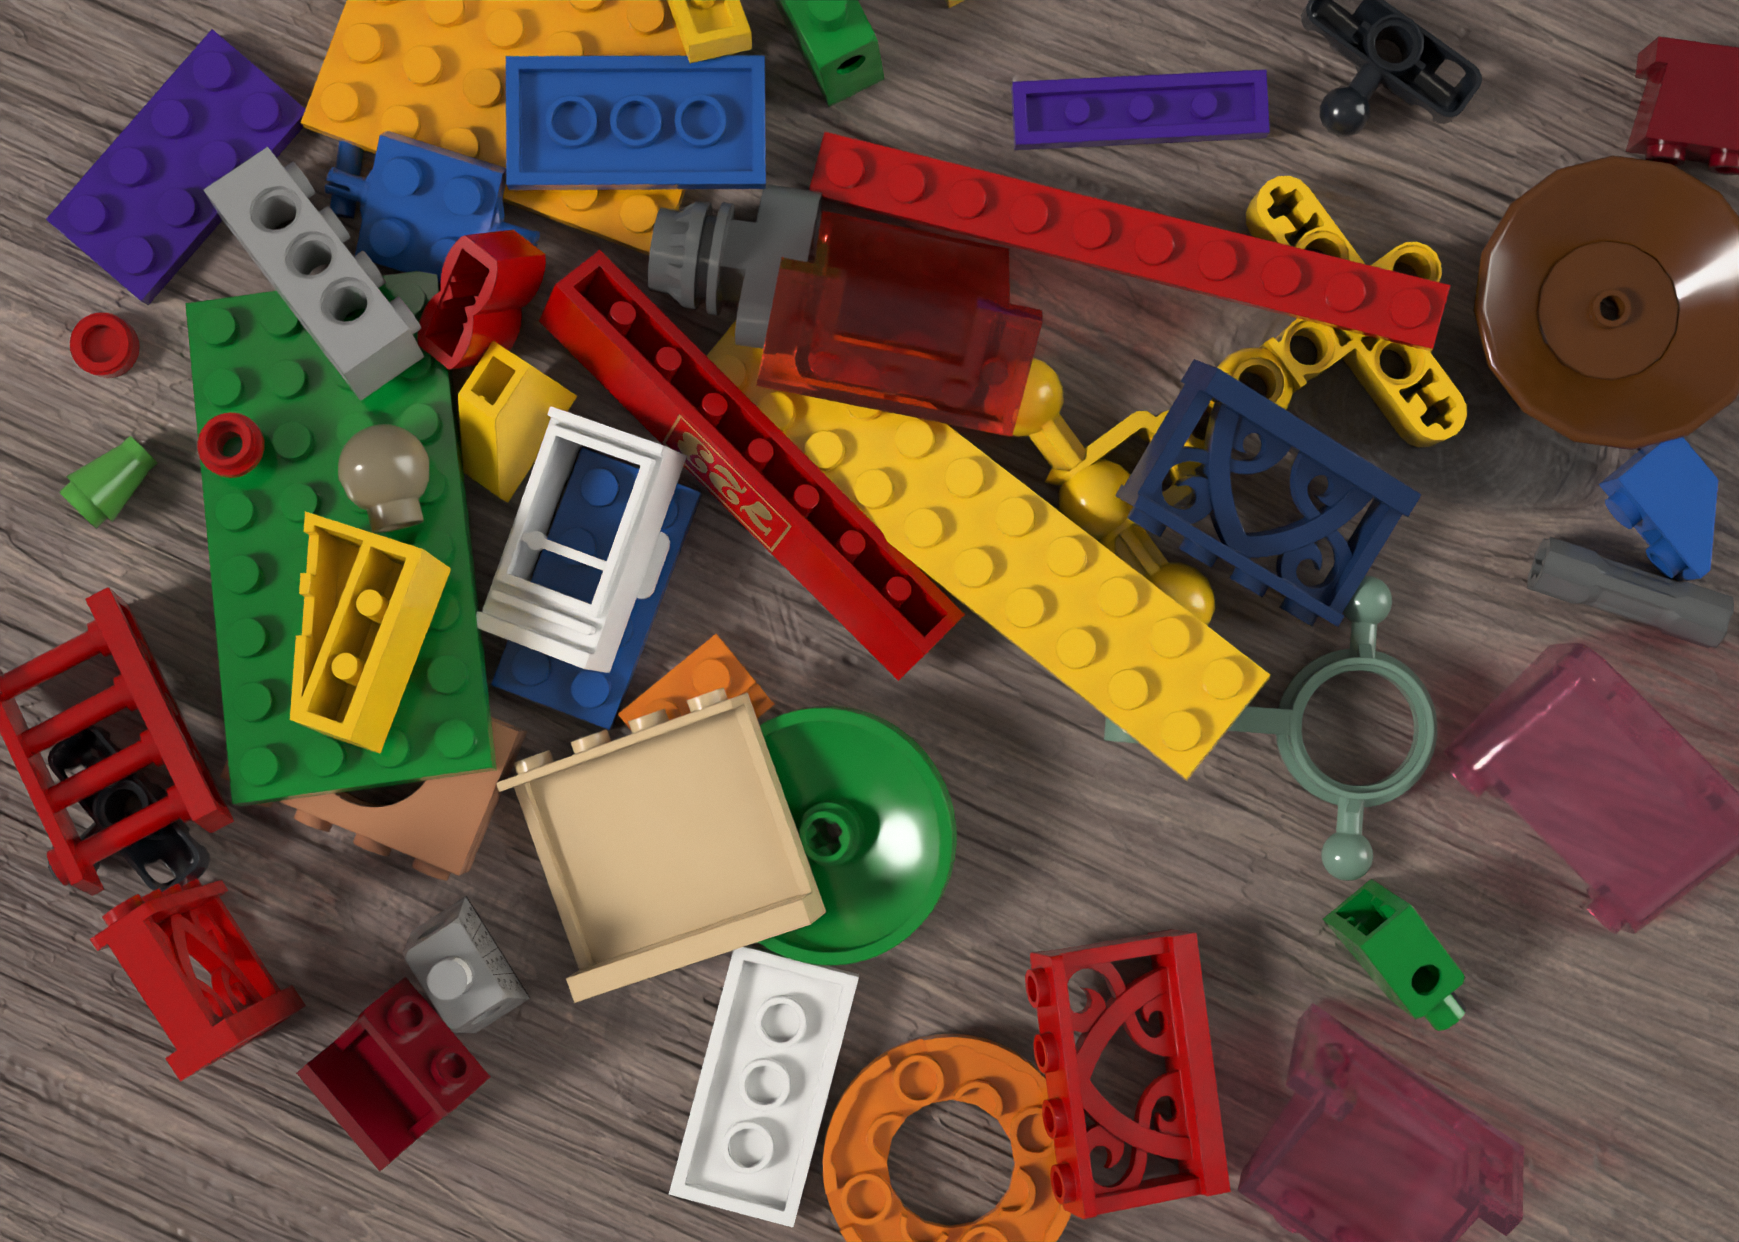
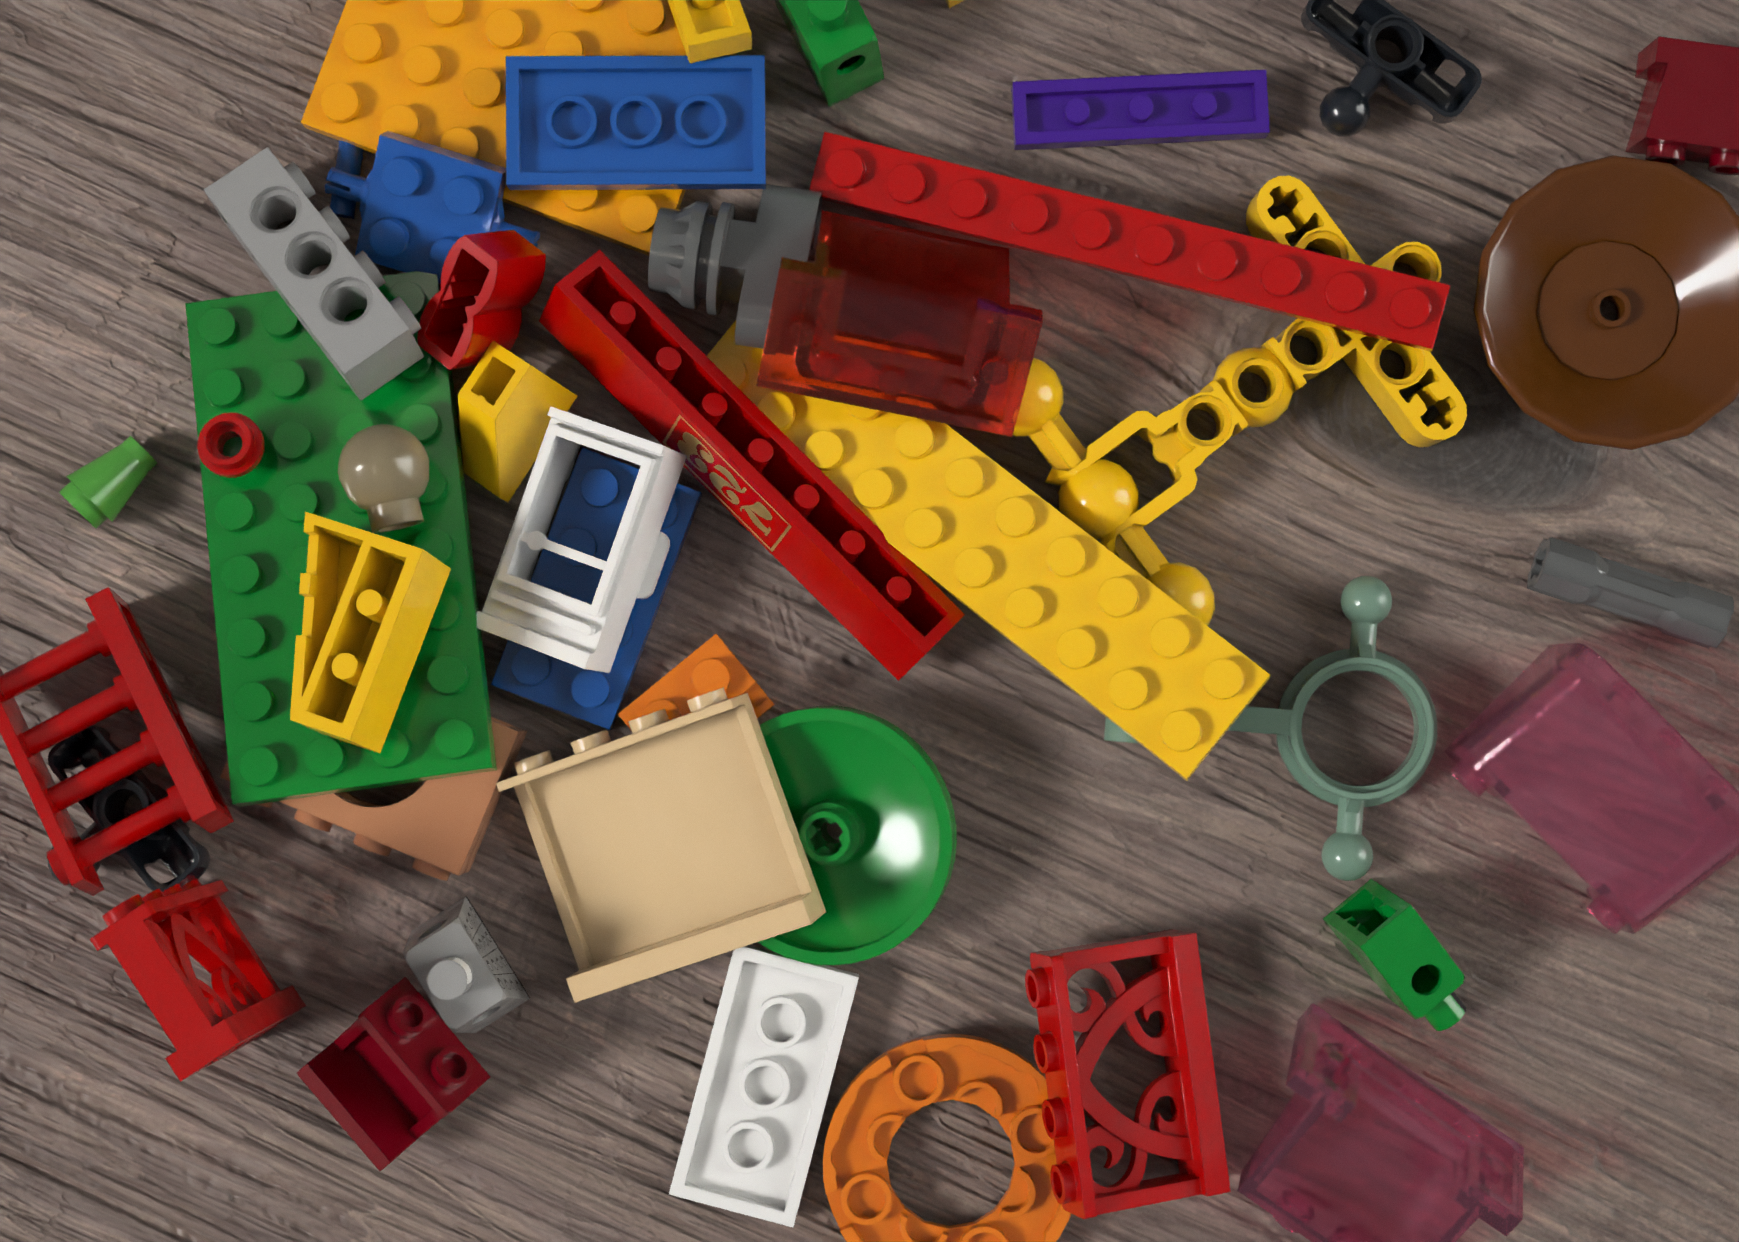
dark purple plate [46,29,305,305] -> none
red tile [70,312,140,378] -> none
dark blue fence [1115,359,1421,627] -> none
blue slope [1598,437,1719,582] -> none

